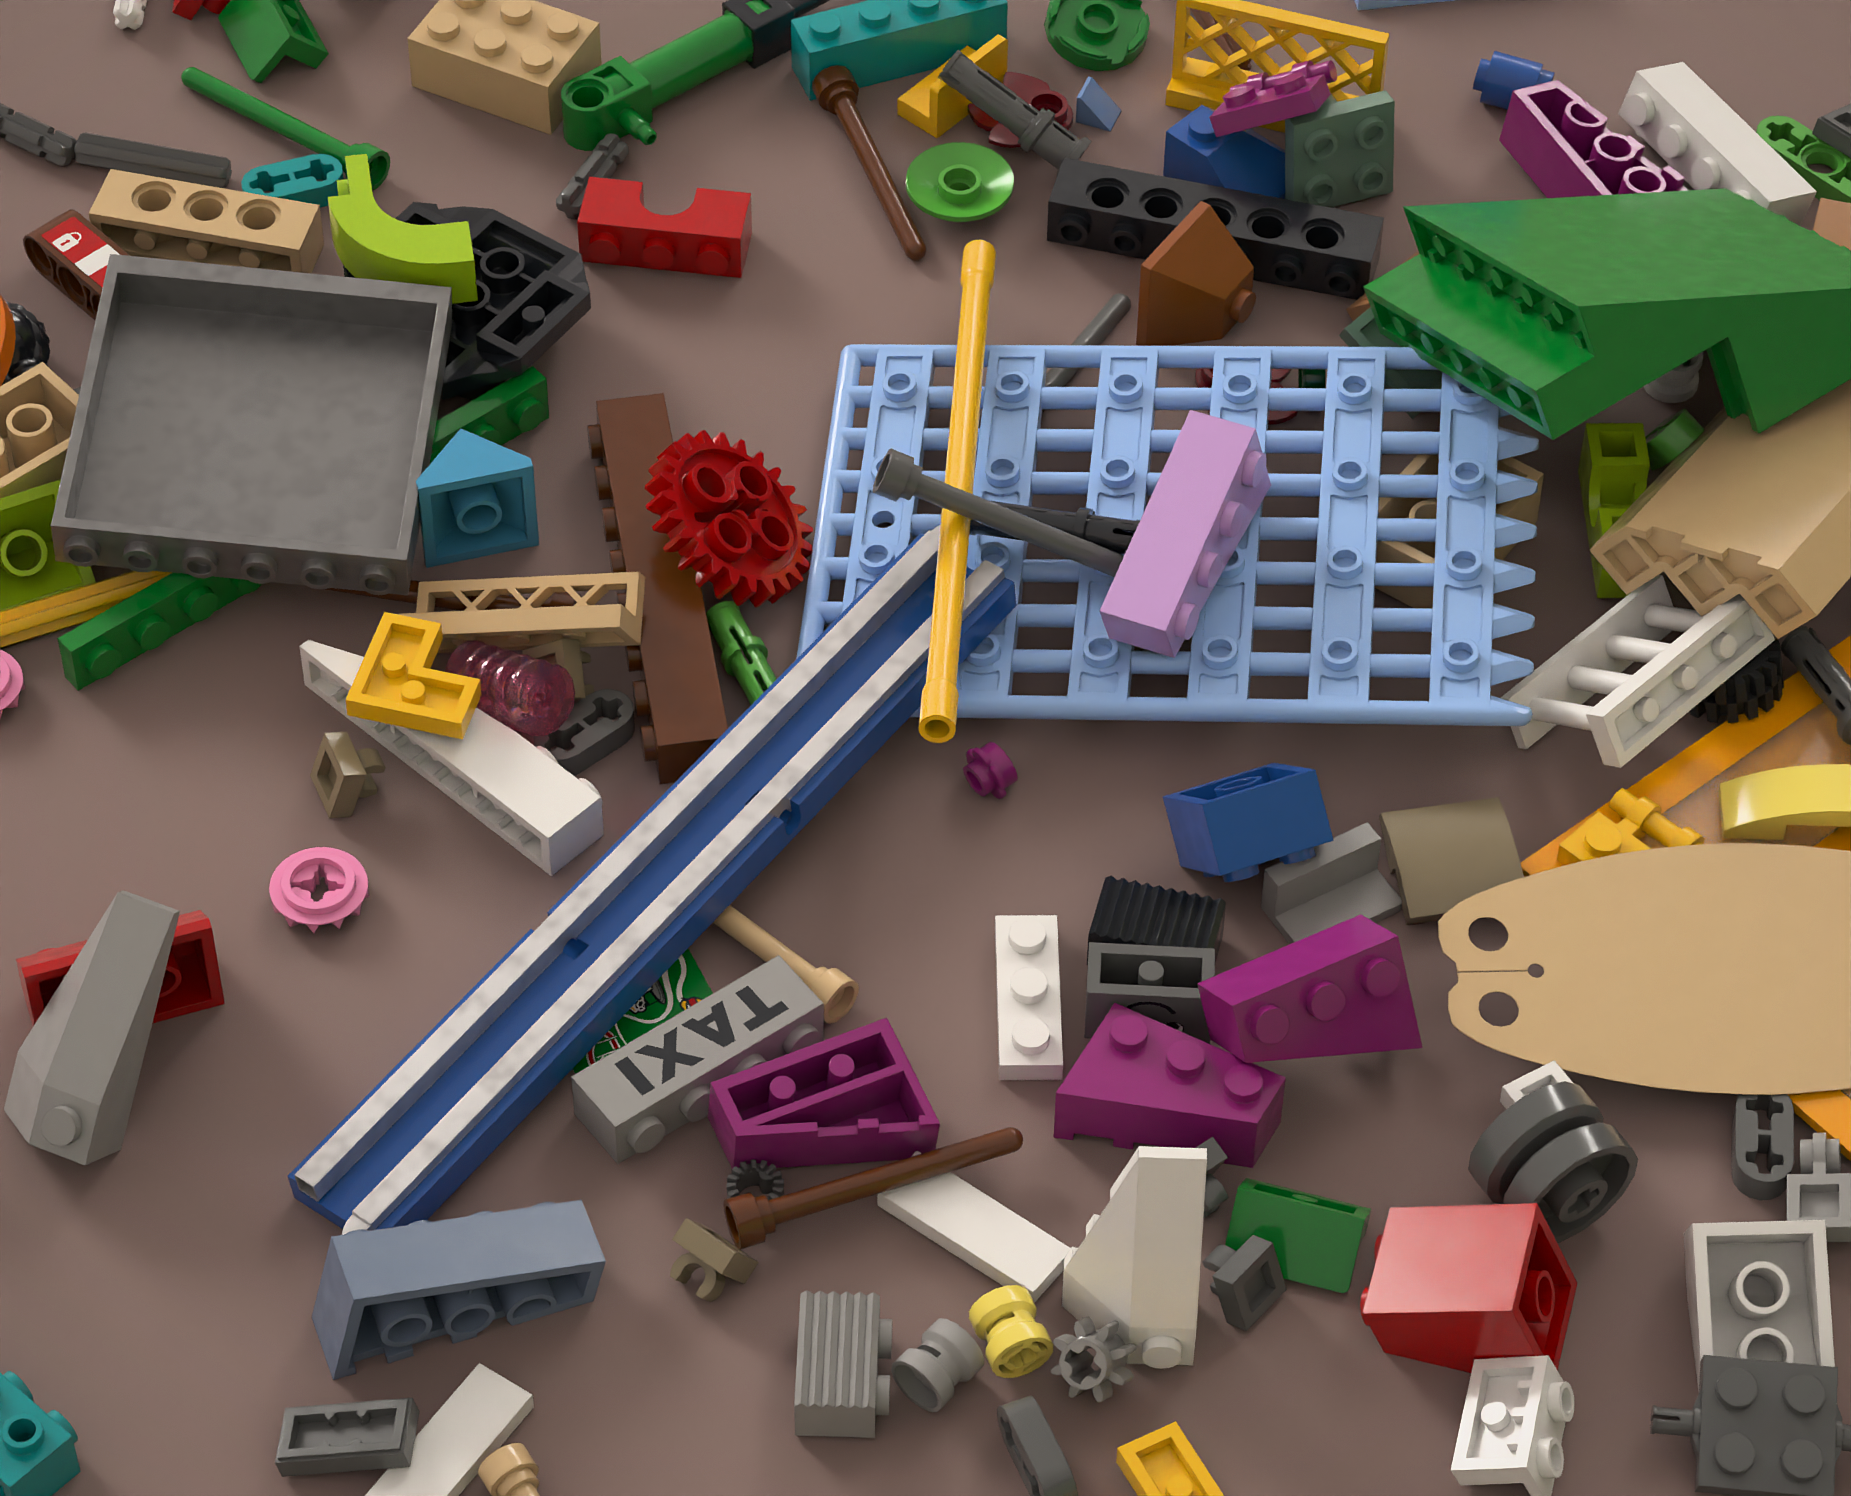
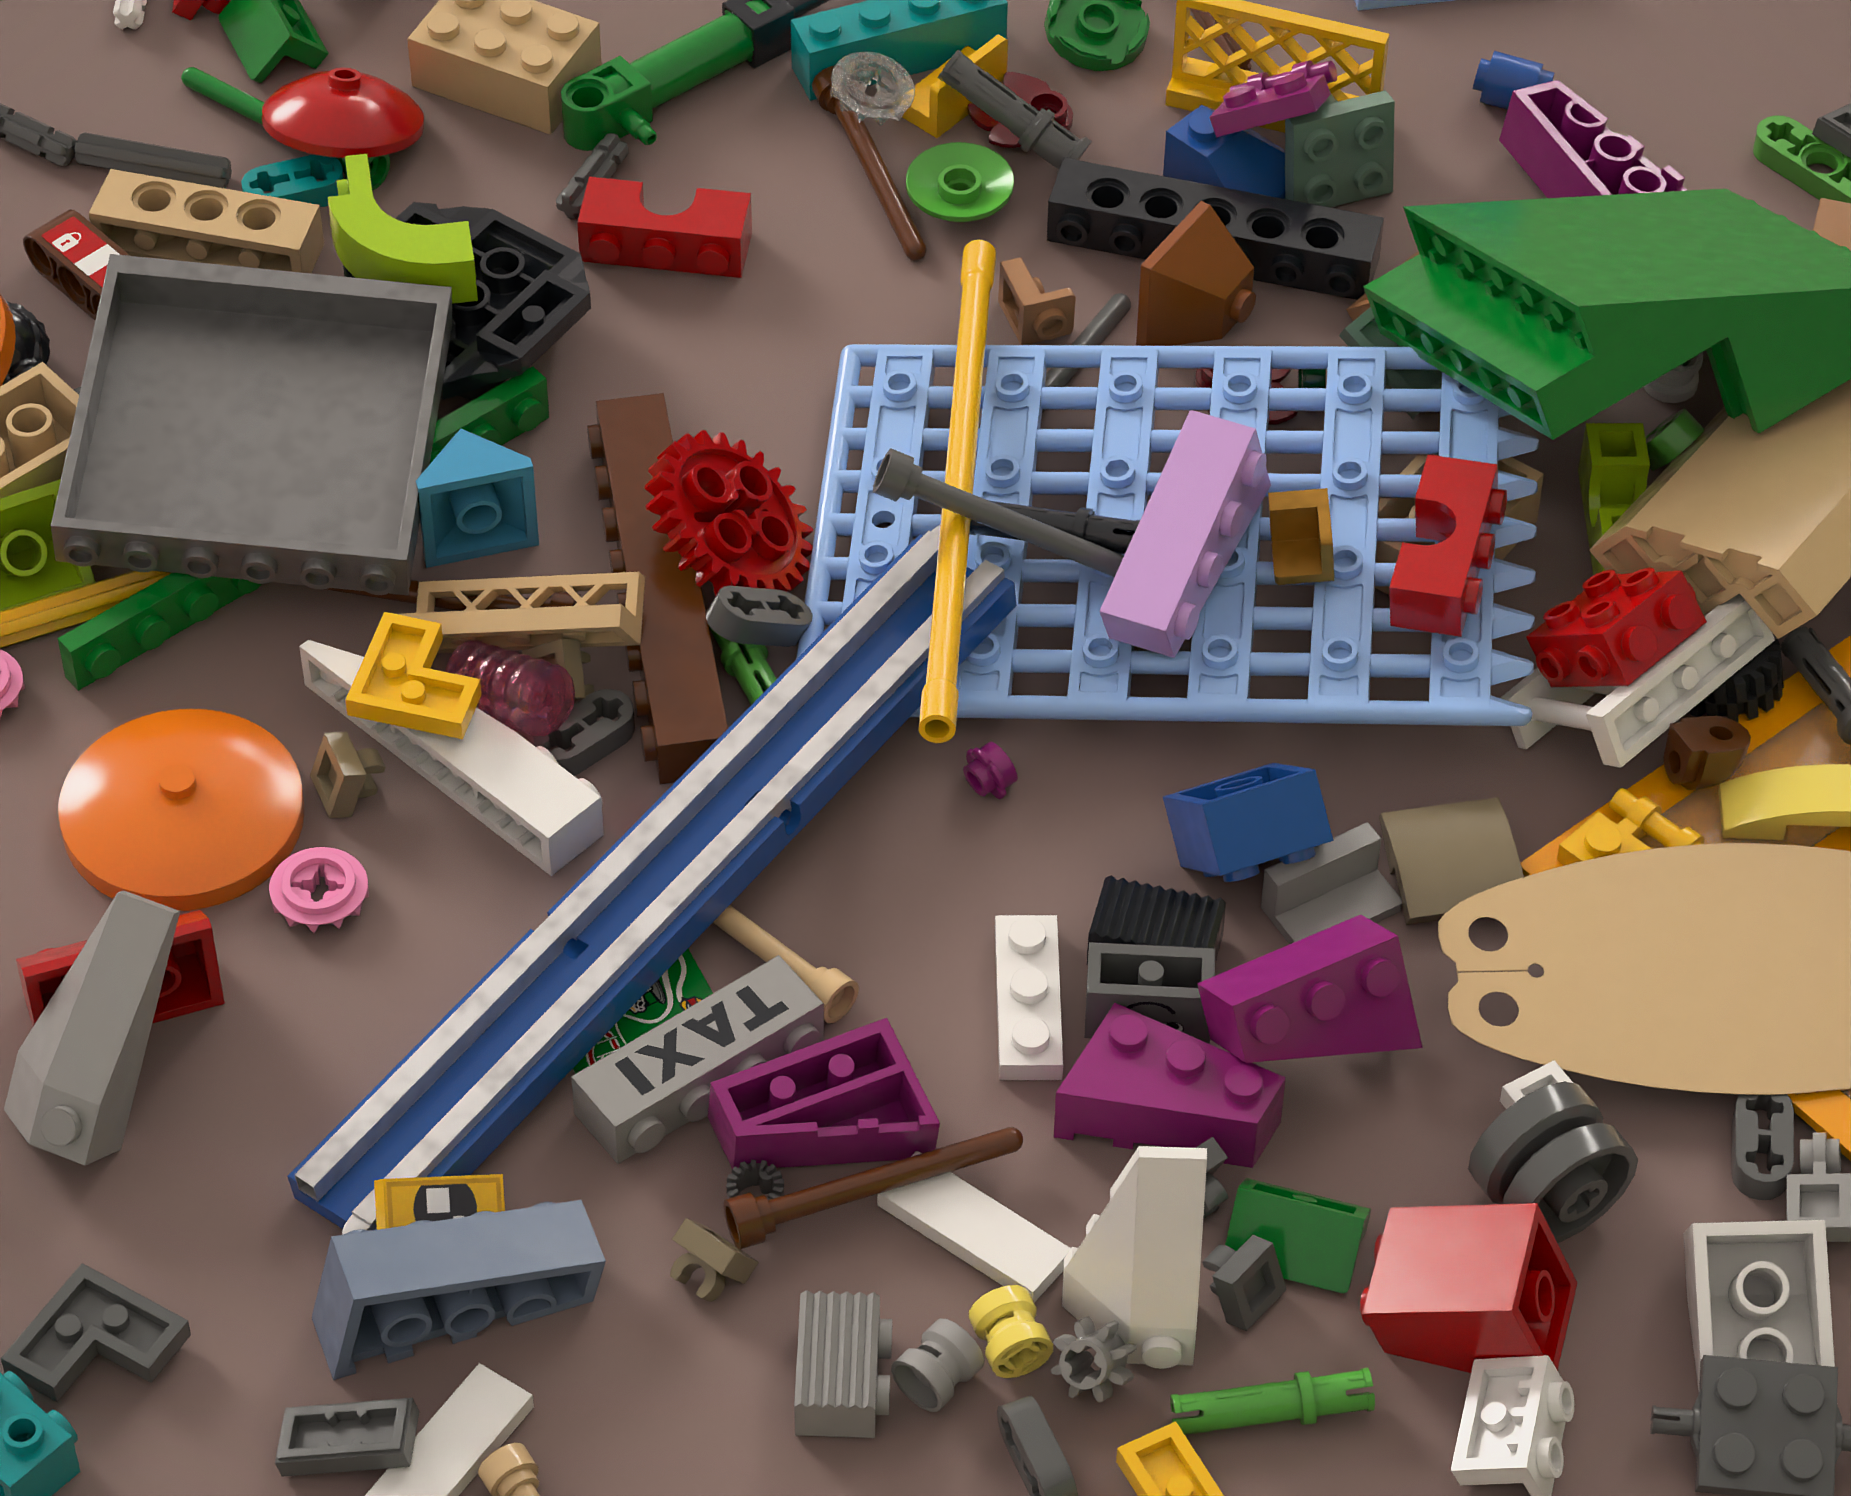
medium blue piece [1076,76,1122,132] -> none
white brick [1618,62,1817,226] -> none
none -> dark grey plate [1,1263,191,1402]
none -> orange dish [58,709,304,911]
none -> red dish [262,68,424,158]
none -> tile [374,1174,505,1230]
none -> dark grey beam [706,586,813,647]
none -> clear gear [830,52,915,126]
none -> medium nougat bracket [998,257,1076,345]
none -> bright green pin [1170,1367,1375,1435]
none -> pearl gold panel [1268,488,1334,585]
none -> red arch [1389,454,1507,637]
none -> red brick [1526,567,1707,688]
none -> reddish brown piece [1663,716,1751,790]

